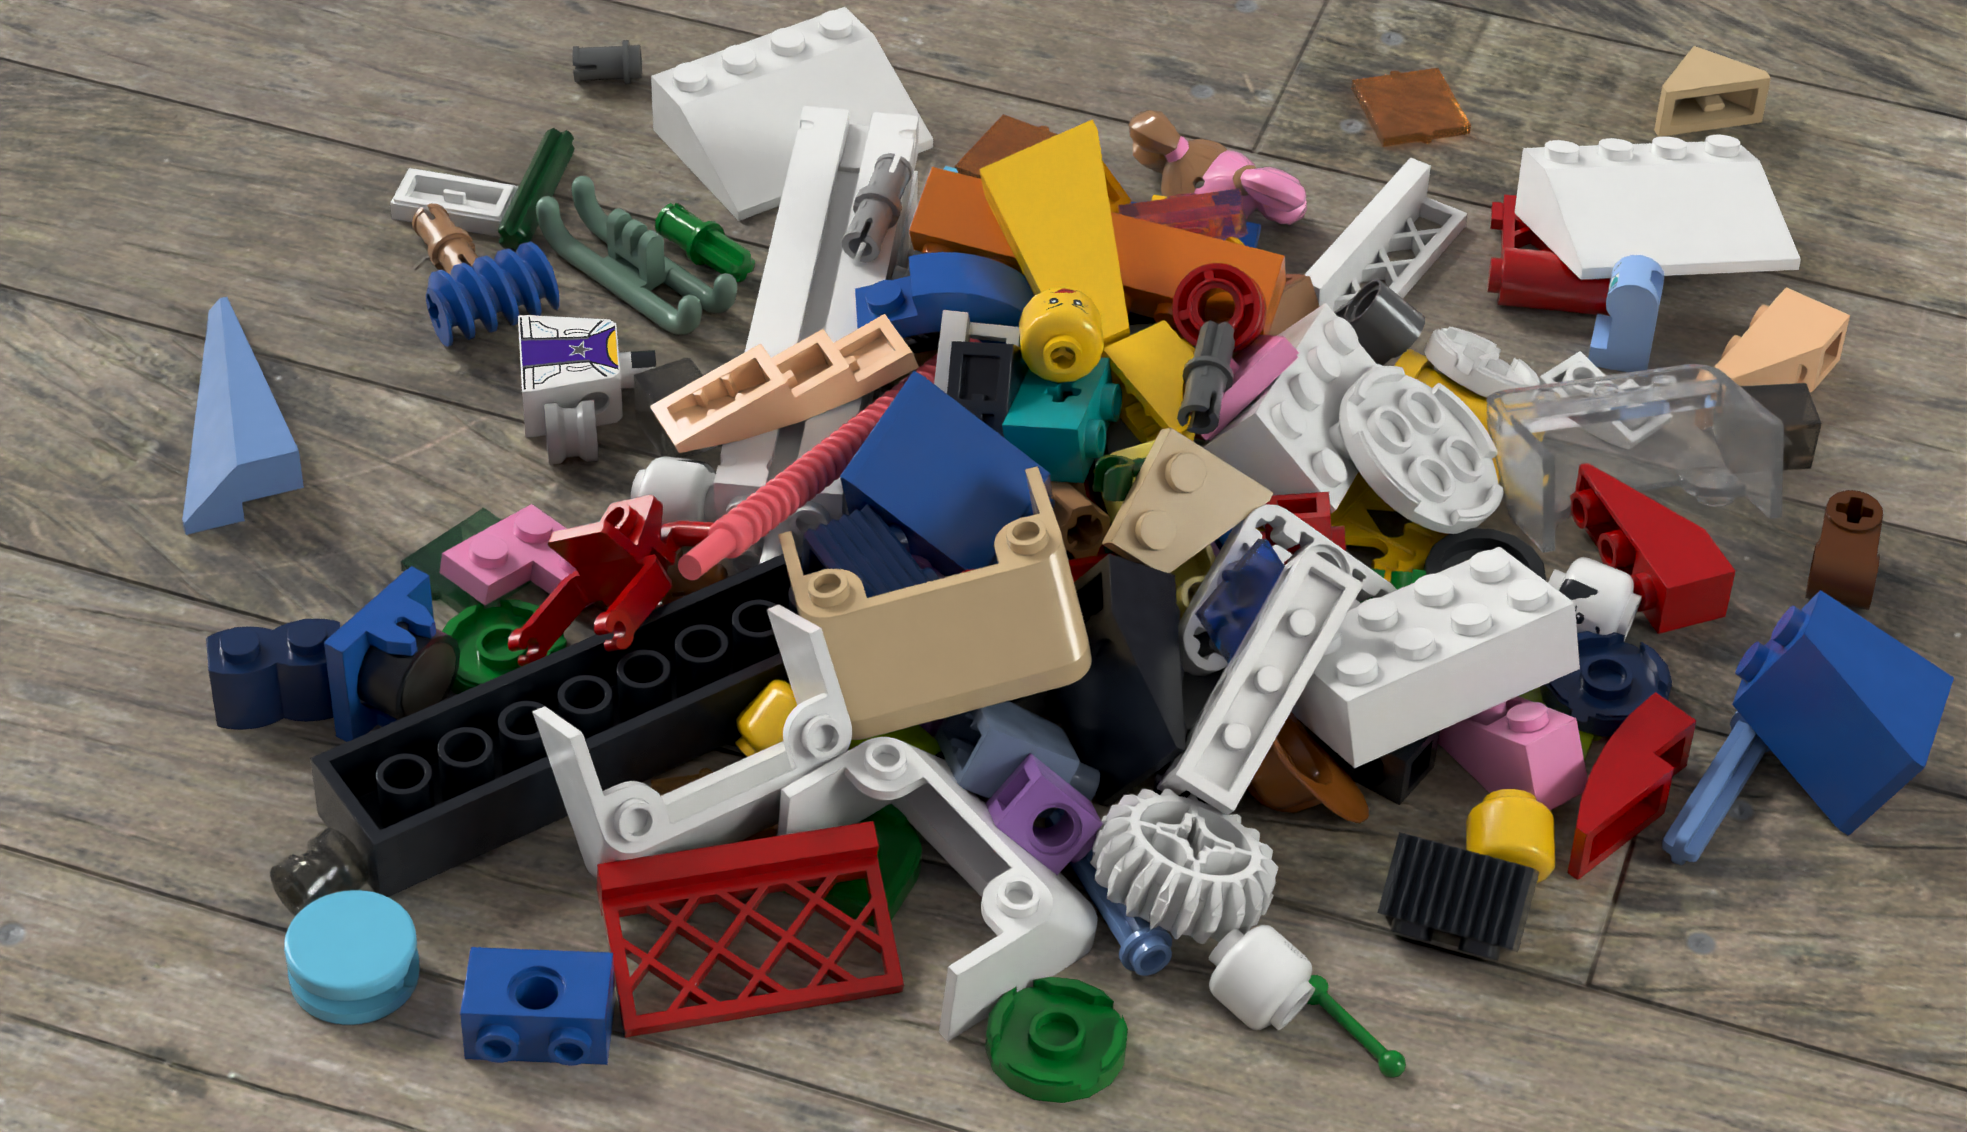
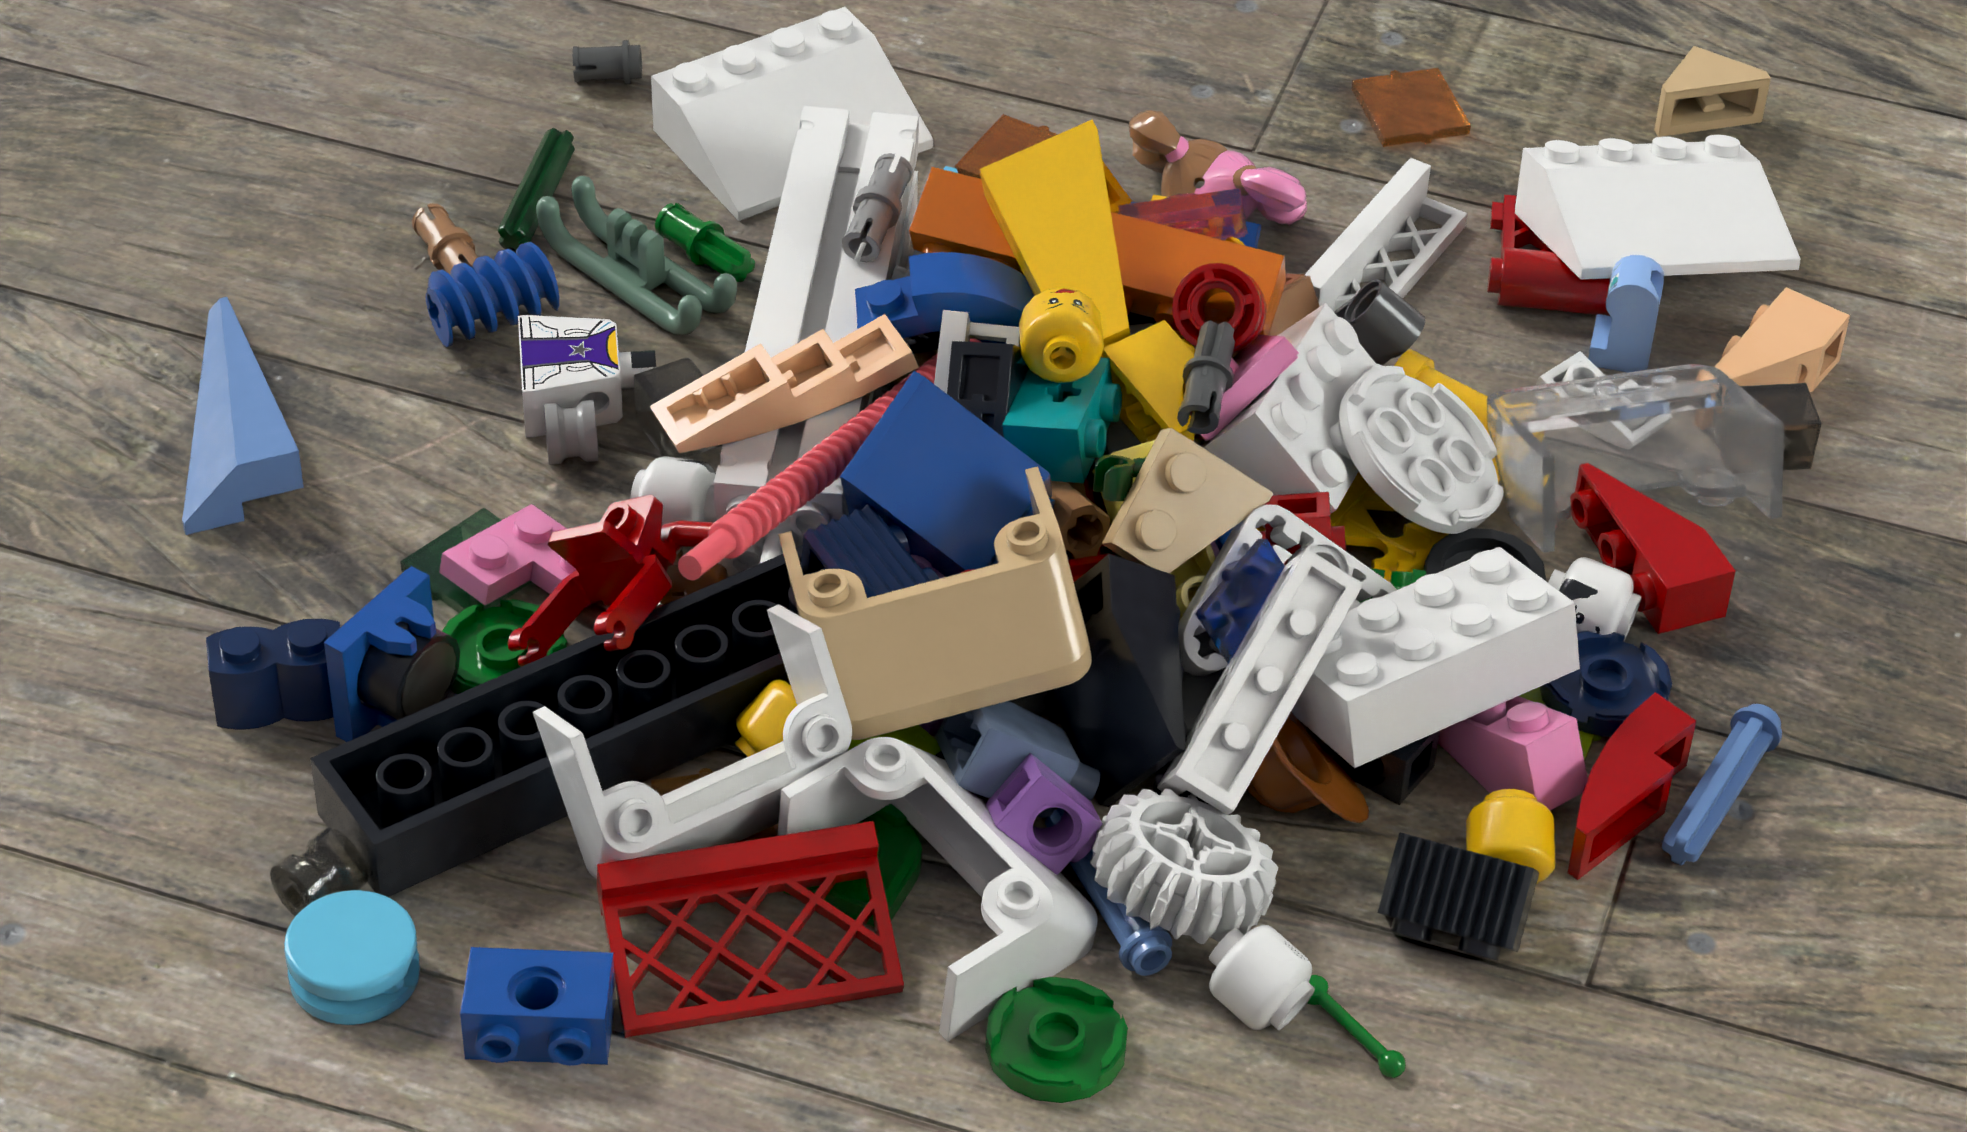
white tile [390,168,519,237] -> none
white tile [1424,327,1541,408] -> none
blue slope [1732,590,1954,836] -> none
reddish brown piece [1805,490,1883,610] -> none

